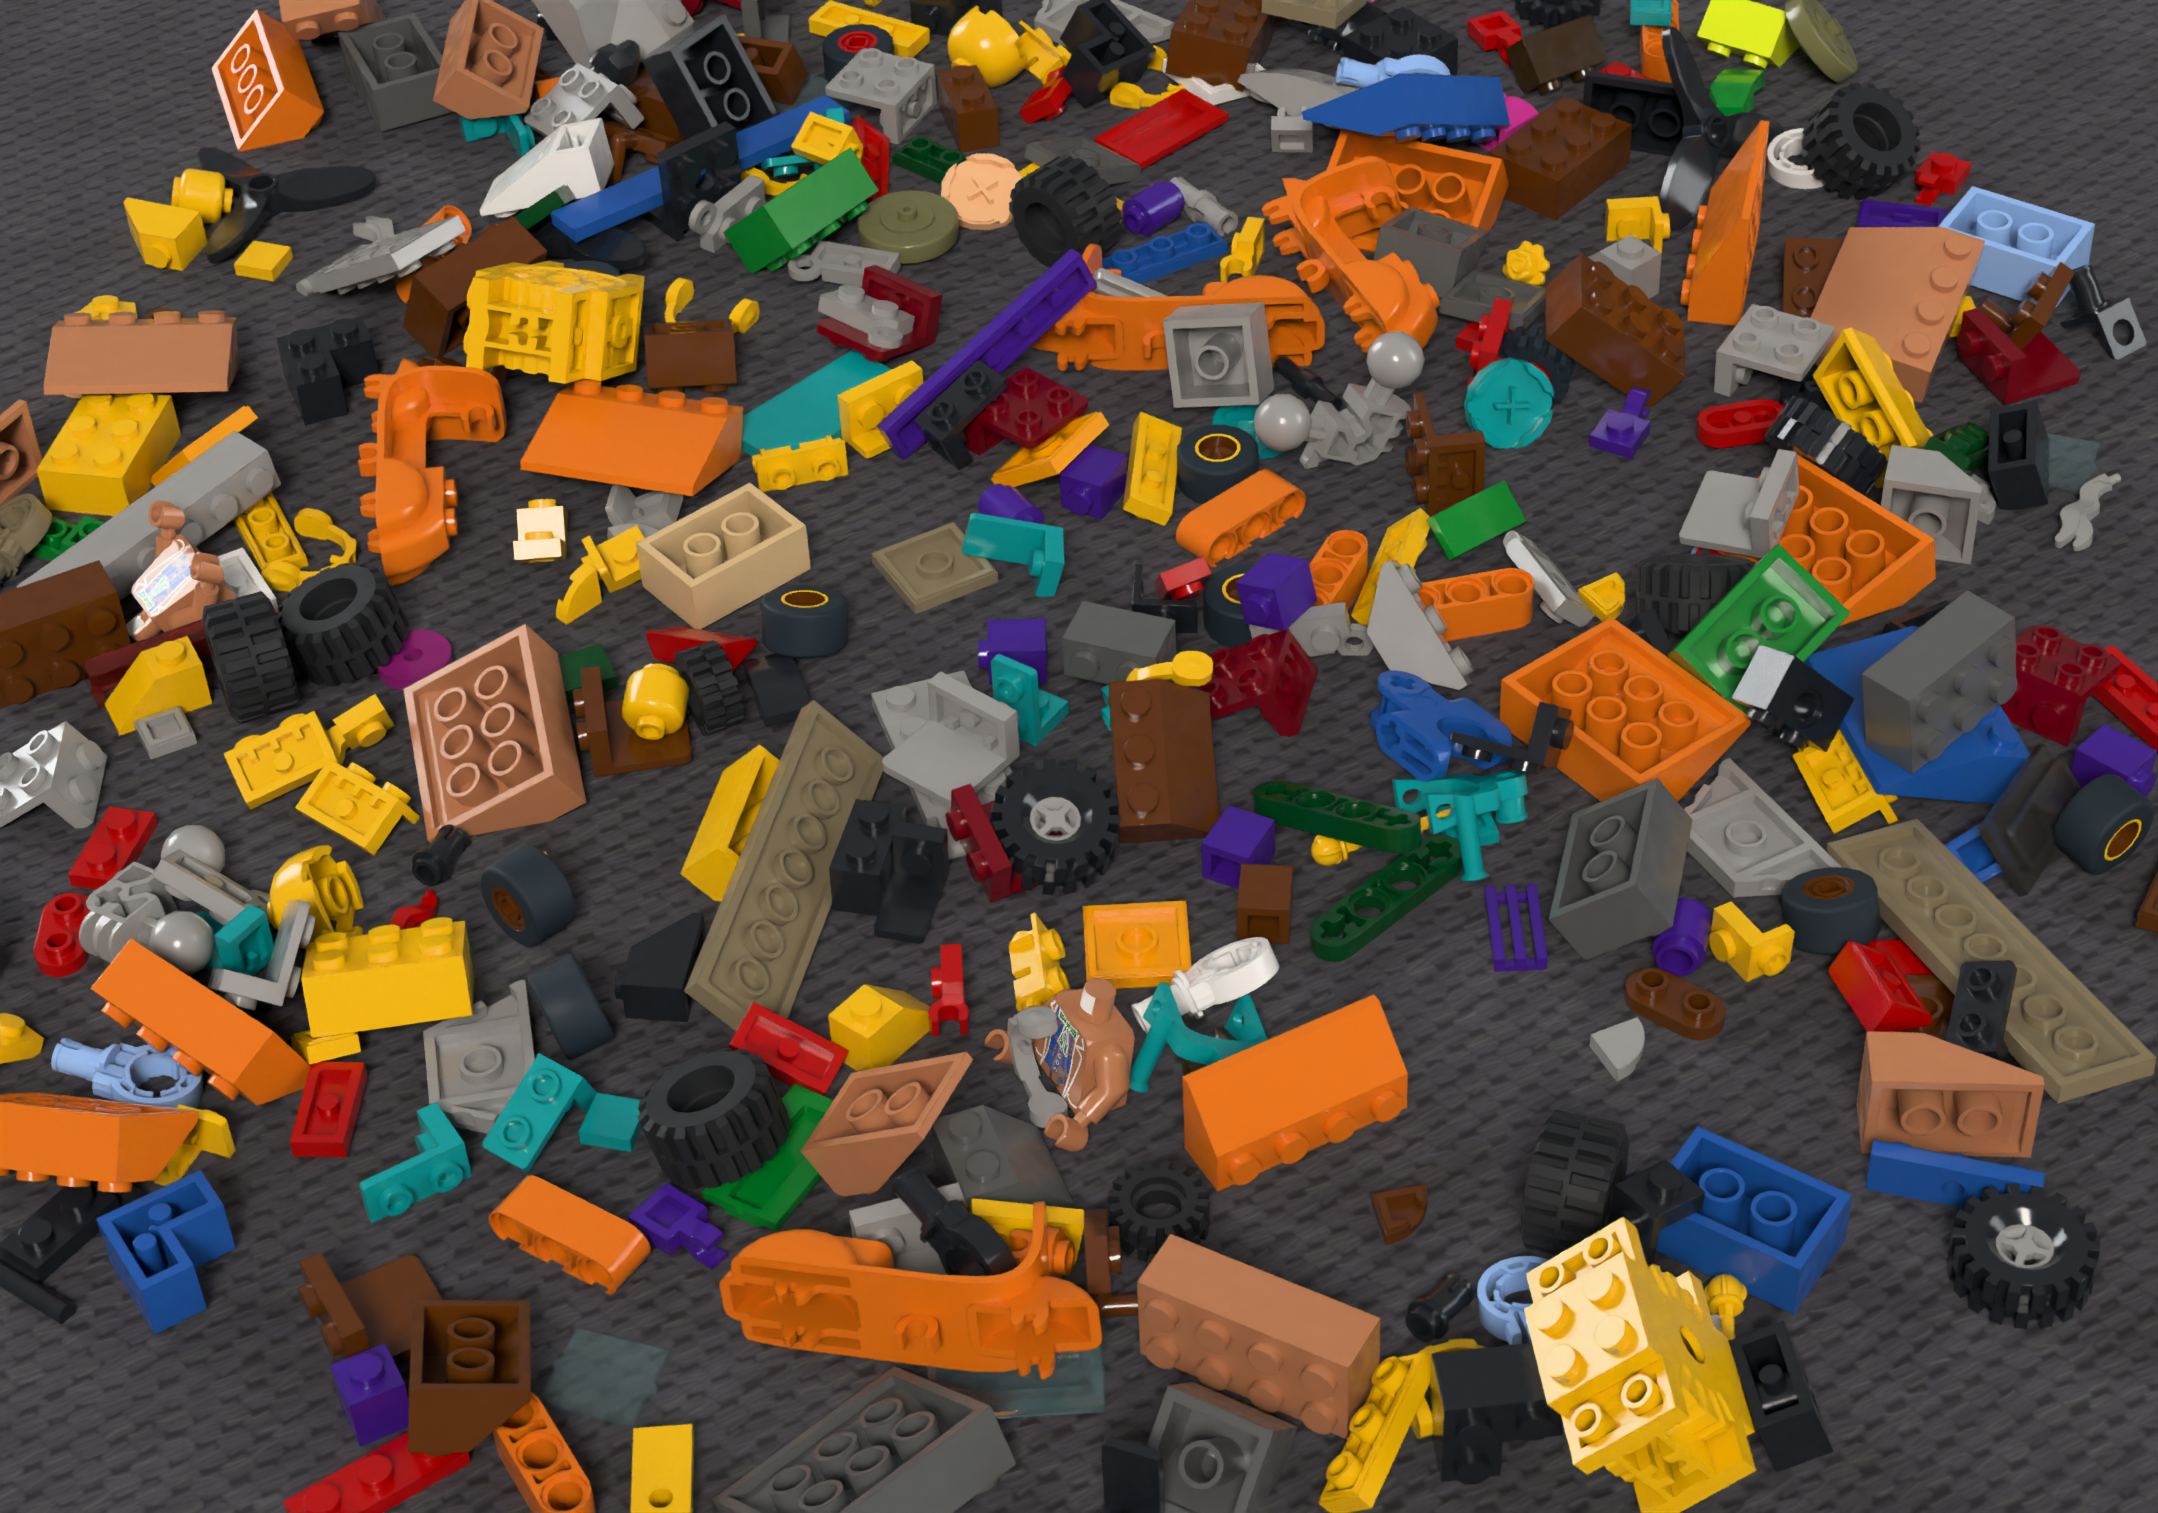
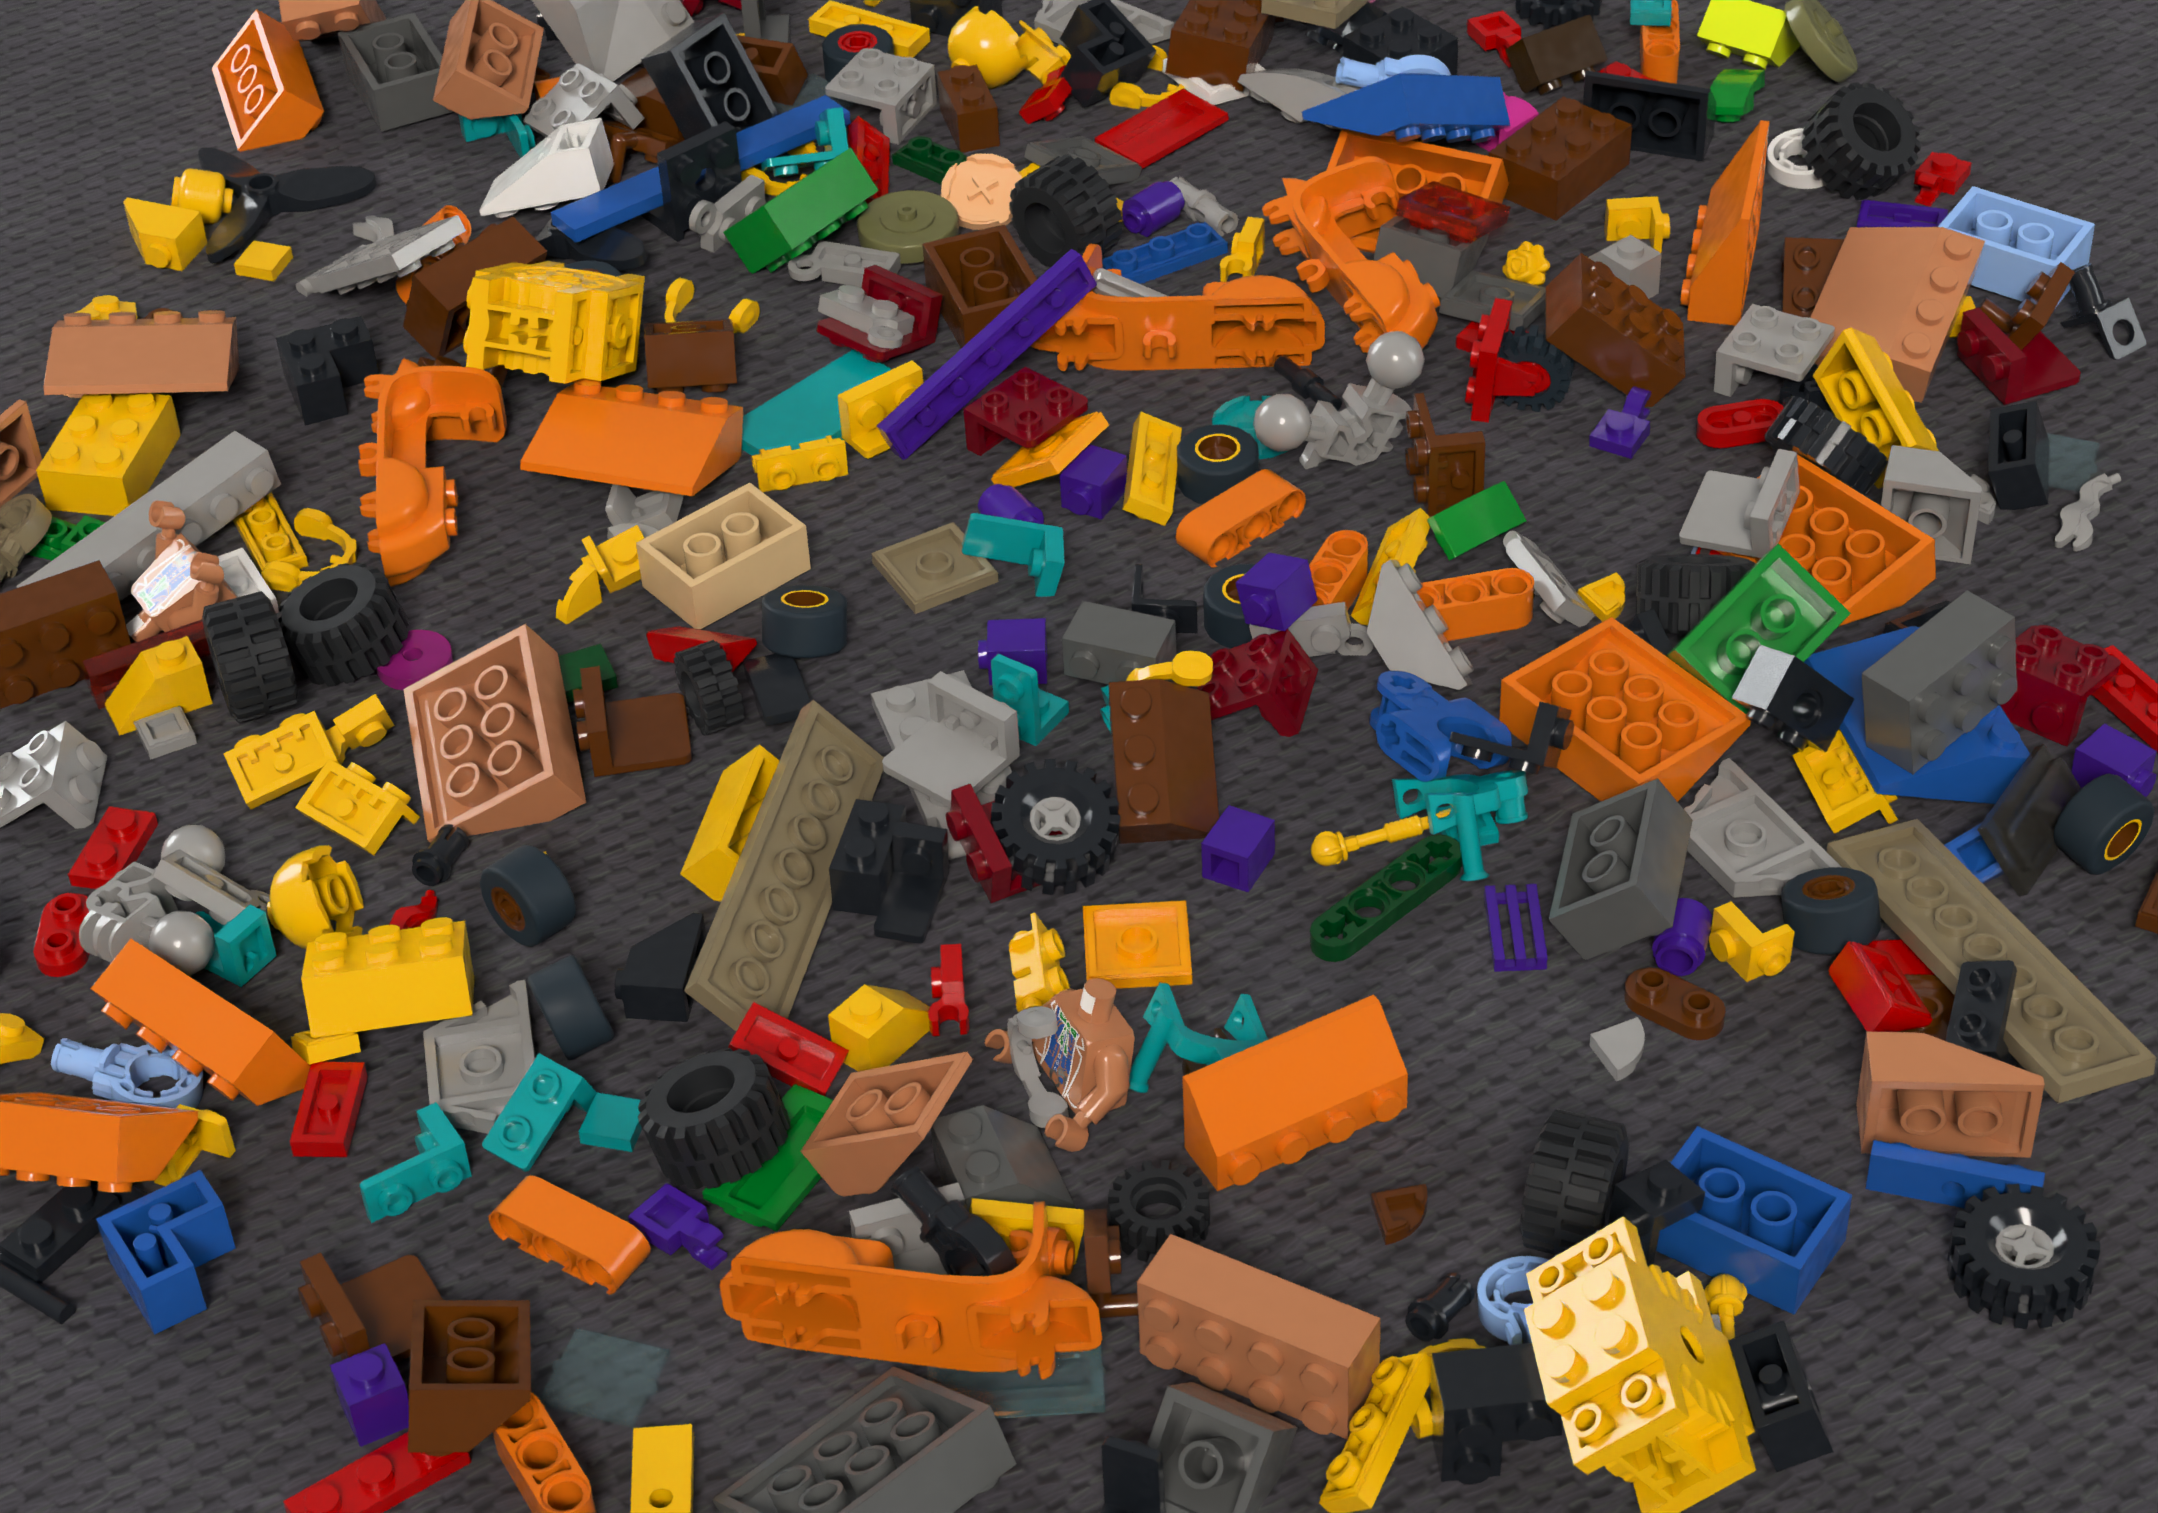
light orange tile [150,406,258,487] -> none
light grey bracket [207,900,315,1011] -> none
slope [513,499,568,564] -> none
dark green tile [514,185,576,230] -> none
black rock [589,39,641,87] -> none
yellow head [622,663,689,740] -> none
yellow bracket [791,112,863,165] -> none
black bracket [914,360,1008,470] -> none
white pin [1131,937,1279,1034] -> none
red plate [1154,556,1212,600] -> none
light grey brick [1163,302,1274,408] -> none
reddish brown brick [1237,864,1293,944] -> none
dark green beam [1253,781,1422,853] -> none
light grey tile [1271,107,1314,152] -> none
teal tile [1464,358,1554,449] -> none
black piece [1659,26,1784,230] -> none
dark green tile [1923,422,1989,474] -> none
none -> reddish brown brick [922,224,1037,348]
none -> clear red plate [1395,181,1511,243]

